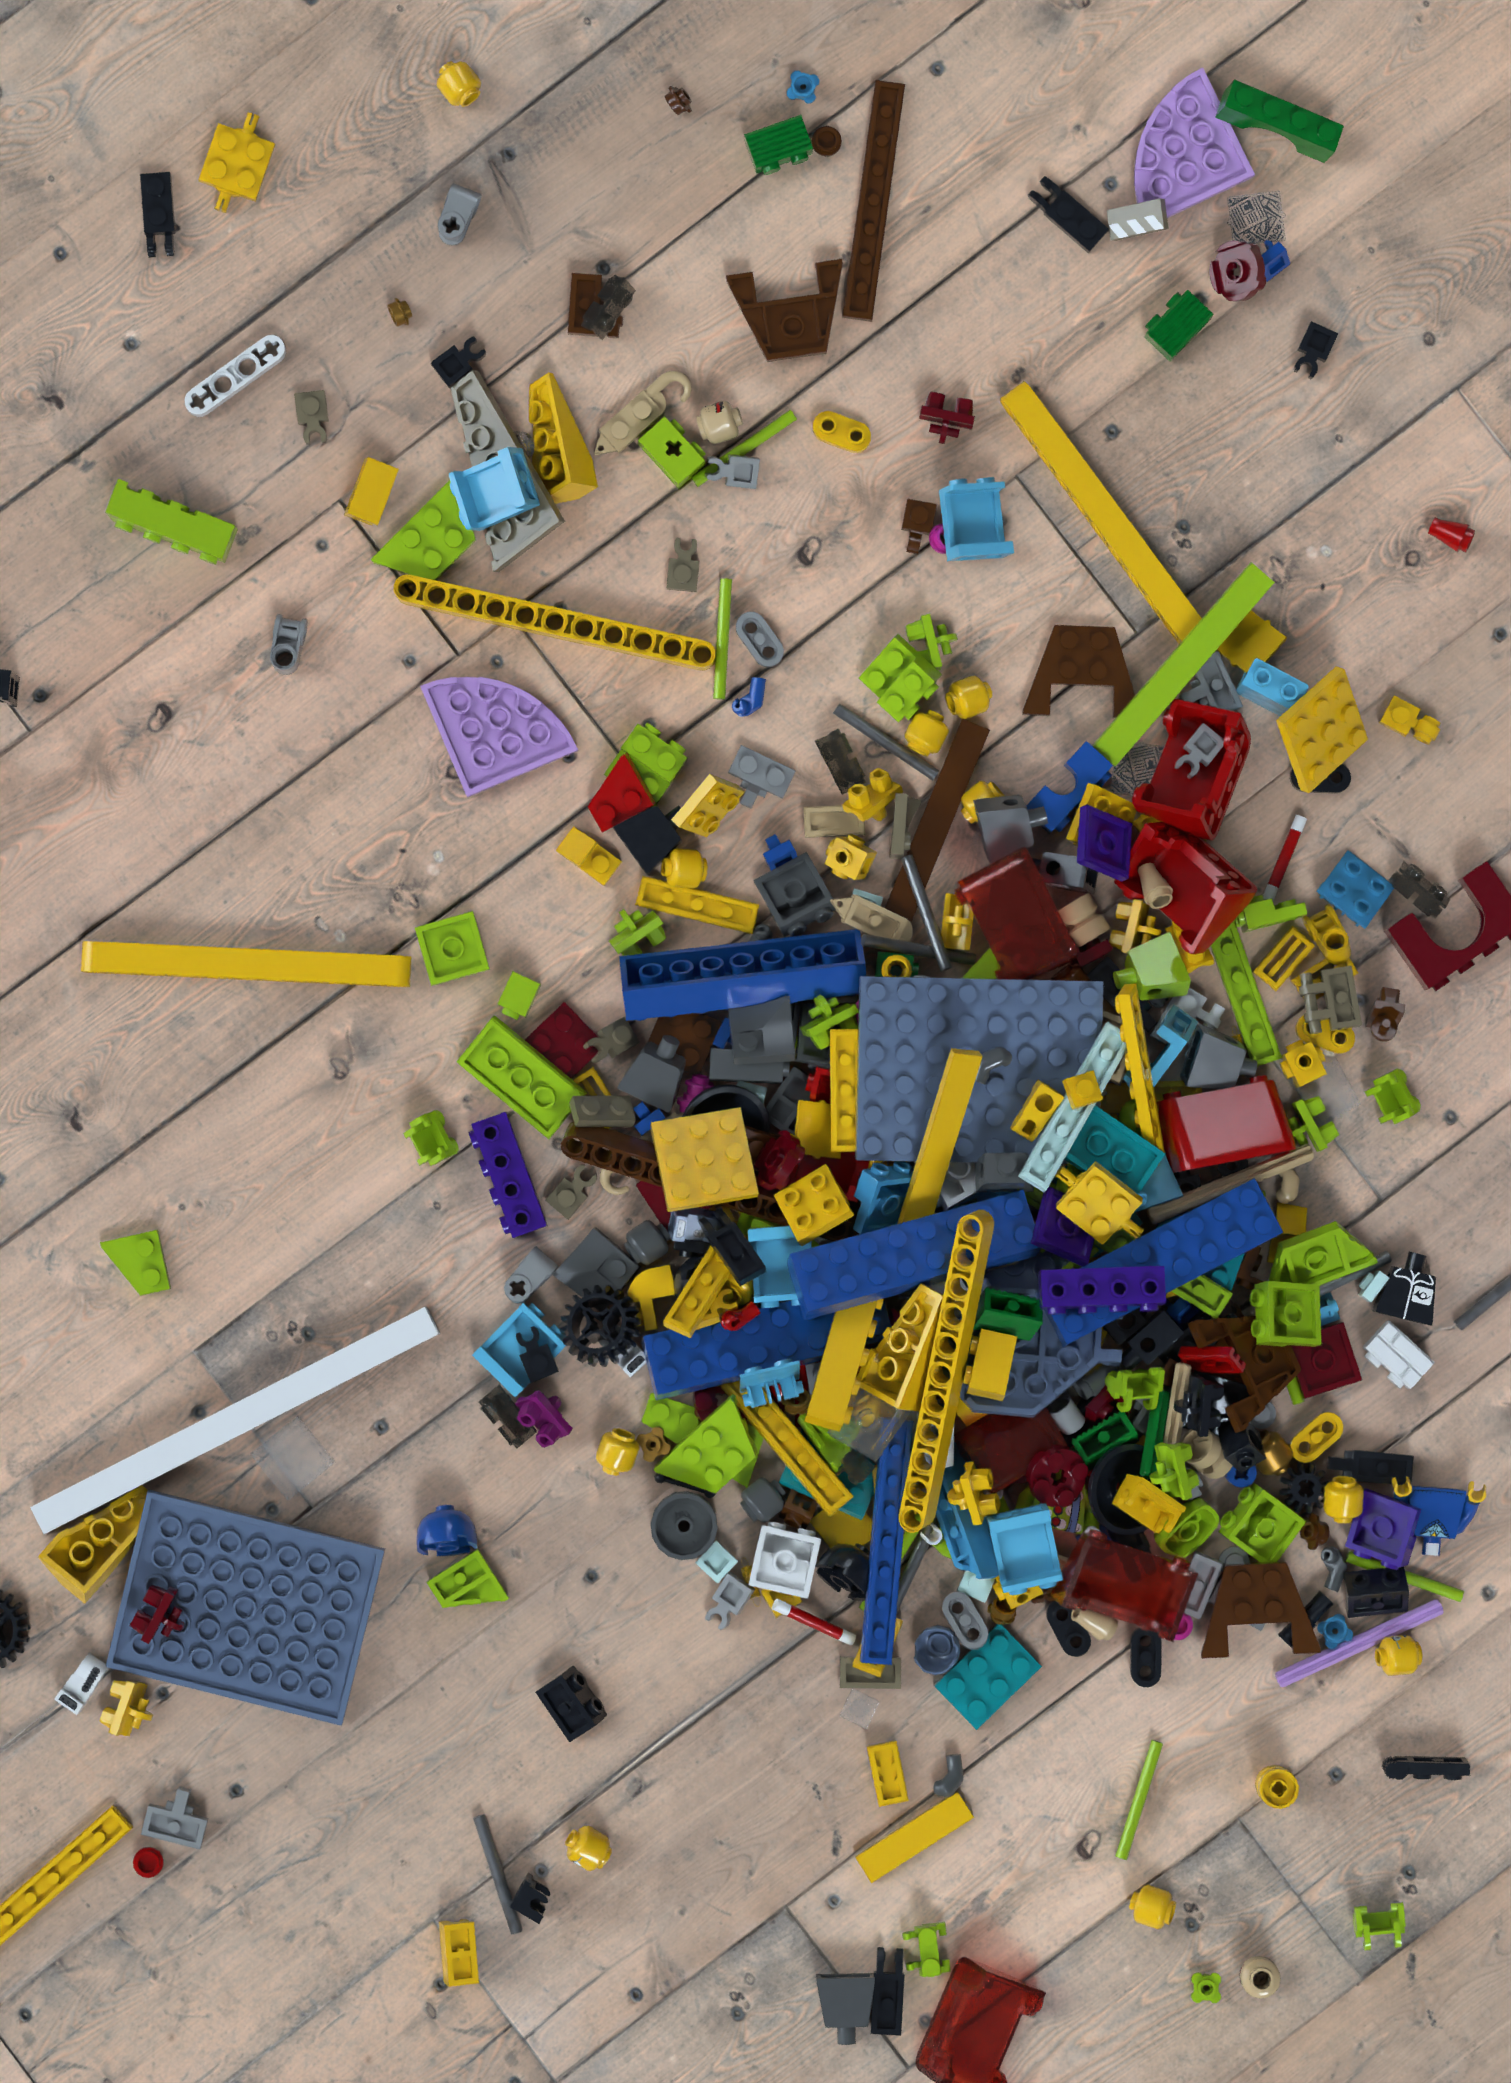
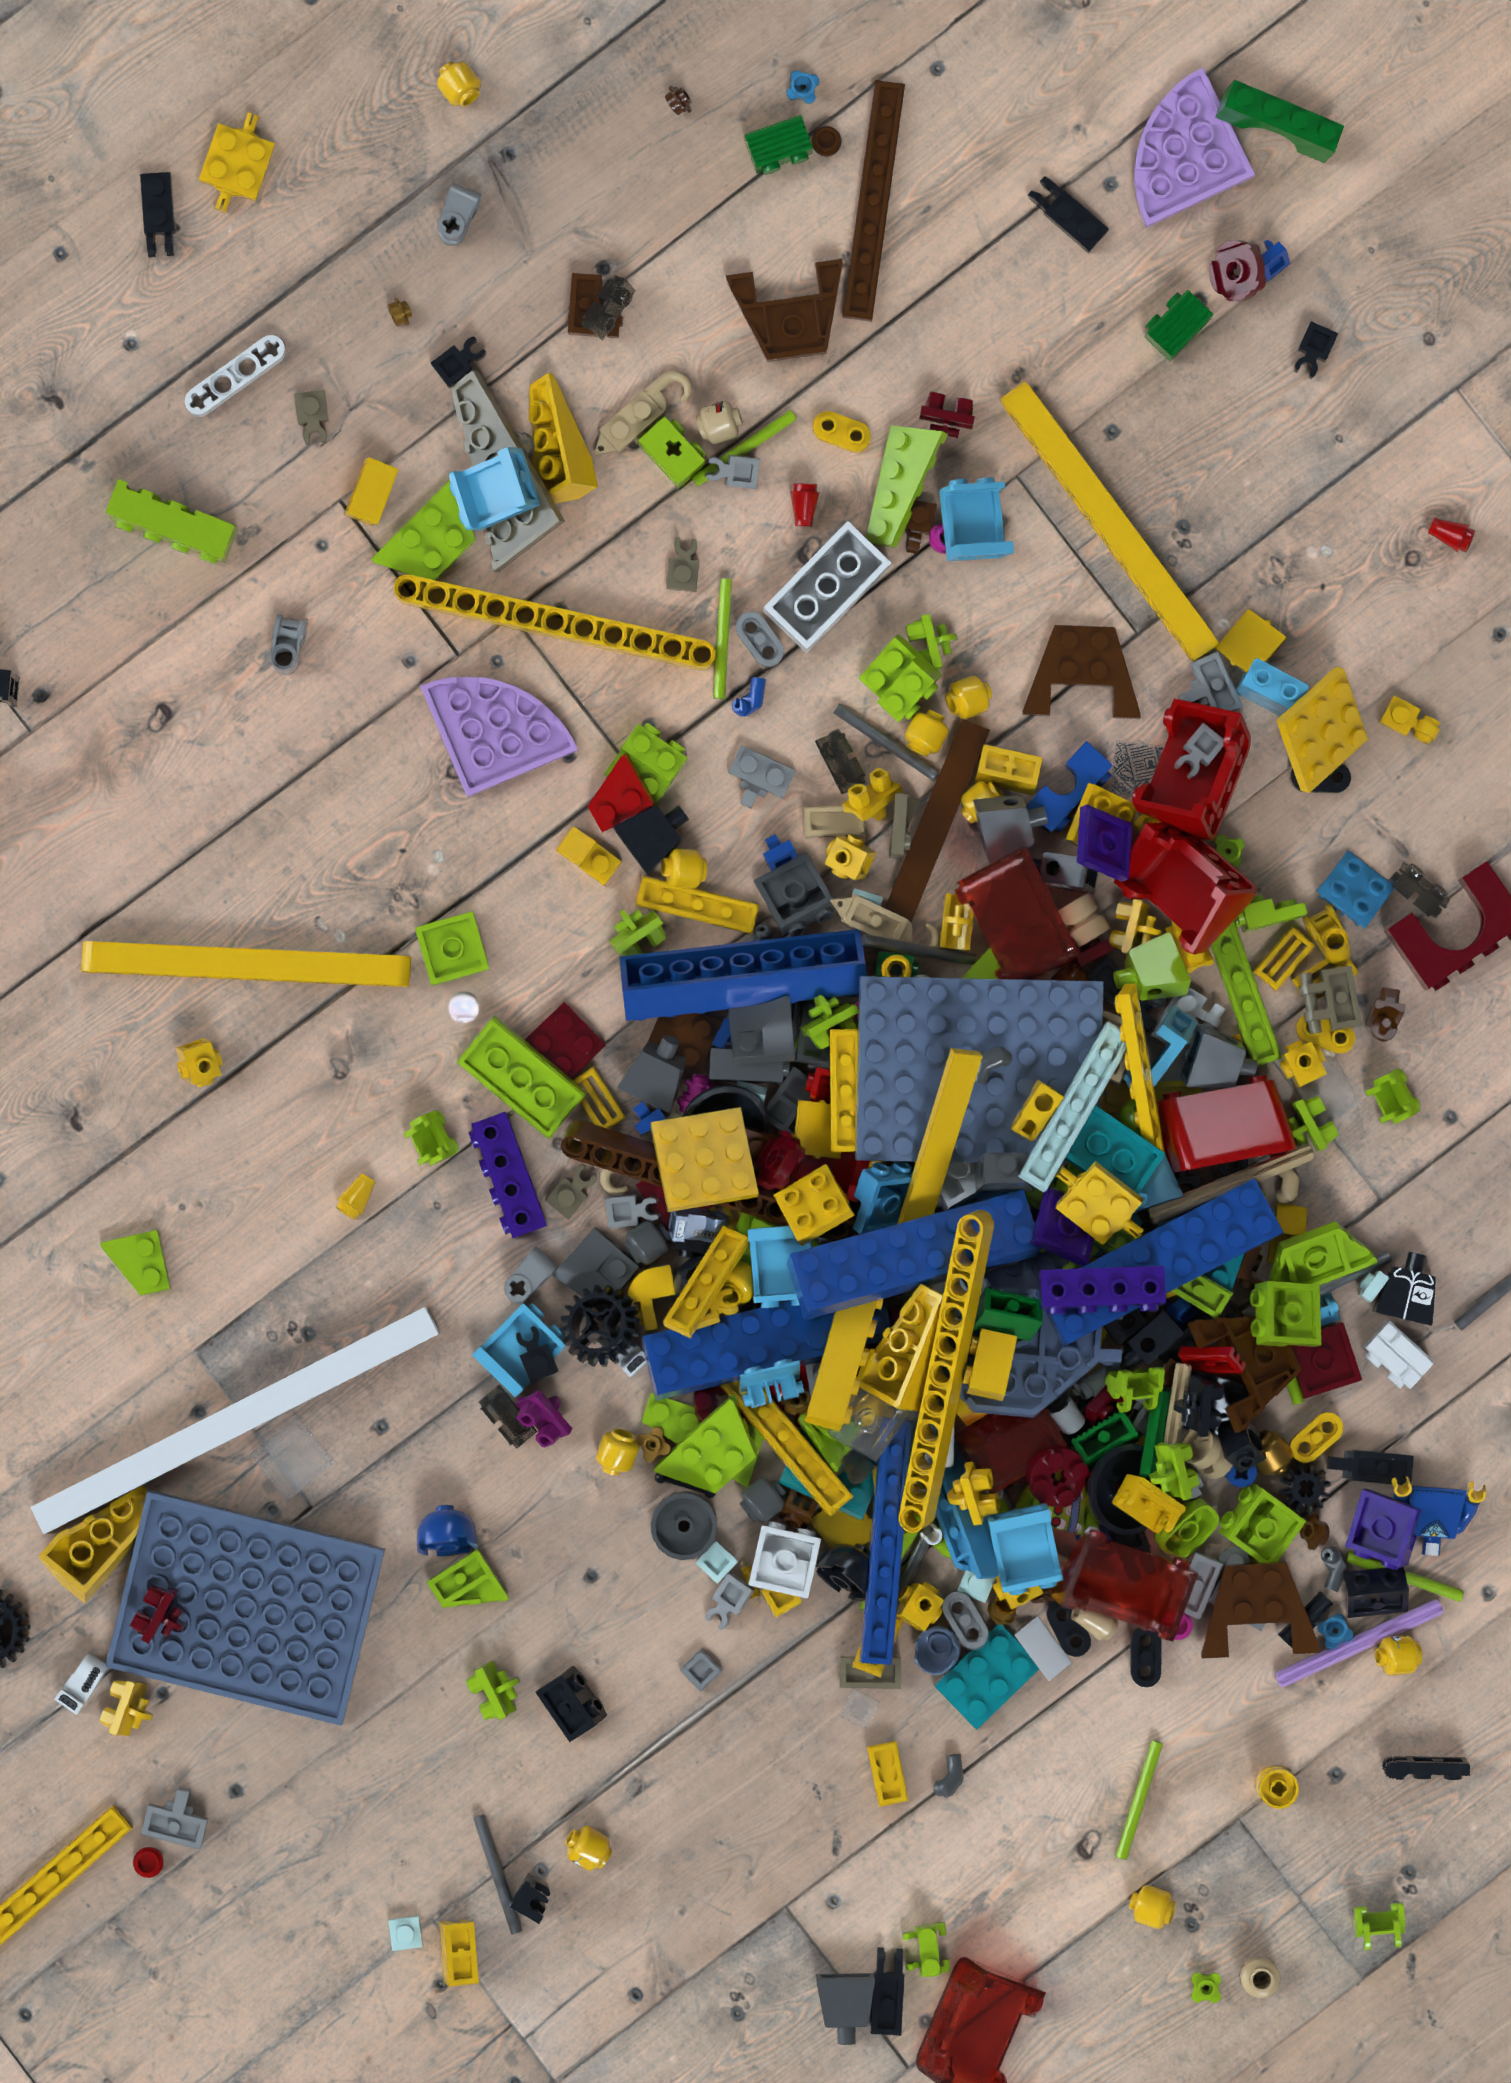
lime brick [498,971,541,1020] -> none
dark tan plate [569,1096,636,1127] -> none
dark tan plate [583,1016,640,1063] -> none
yellow plate [671,774,744,838] -> none
black hinge [698,1208,766,1286] -> none
red arm [720,1301,761,1331] -> none
red bar [772,1599,856,1646] -> none
yellow tile [855,1791,974,1883] -> none
flat silver bar [901,855,952,971] -> none
yellow plate [1062,1071,1103,1110] -> none
lime tile [1092,562,1275,766] -> none
tile [1107,198,1169,241] -> none
tan cone [1138,863,1173,909] -> none
clear piece [1227,191,1286,244] -> none
light grey plate [1249,1402,1276,1429] -> none
red bar [1263,815,1307,901] -> none
yellow head [1323,1476,1364,1524] -> none
none -> yellow brick [175,1037,223,1087]
none -> yellow cone [335,1173,376,1220]
none -> light aqua plate [388,1915,423,1951]
none -> clear tile [449,991,479,1023]
none -> lime hips [466,1661,520,1720]
none -> light grey plate [605,1194,661,1228]
none -> light grey tile [680,1648,723,1692]
none -> white brick [763,521,891,654]
none -> red cone [790,483,820,526]
none -> lime wing [866,425,948,548]
none -> yellow brick [896,1582,944,1631]
none -> yellow hinge [974,744,1043,796]
none -> white sticker [1014,1616,1072,1681]
none -> lime plate [1215,835,1245,867]

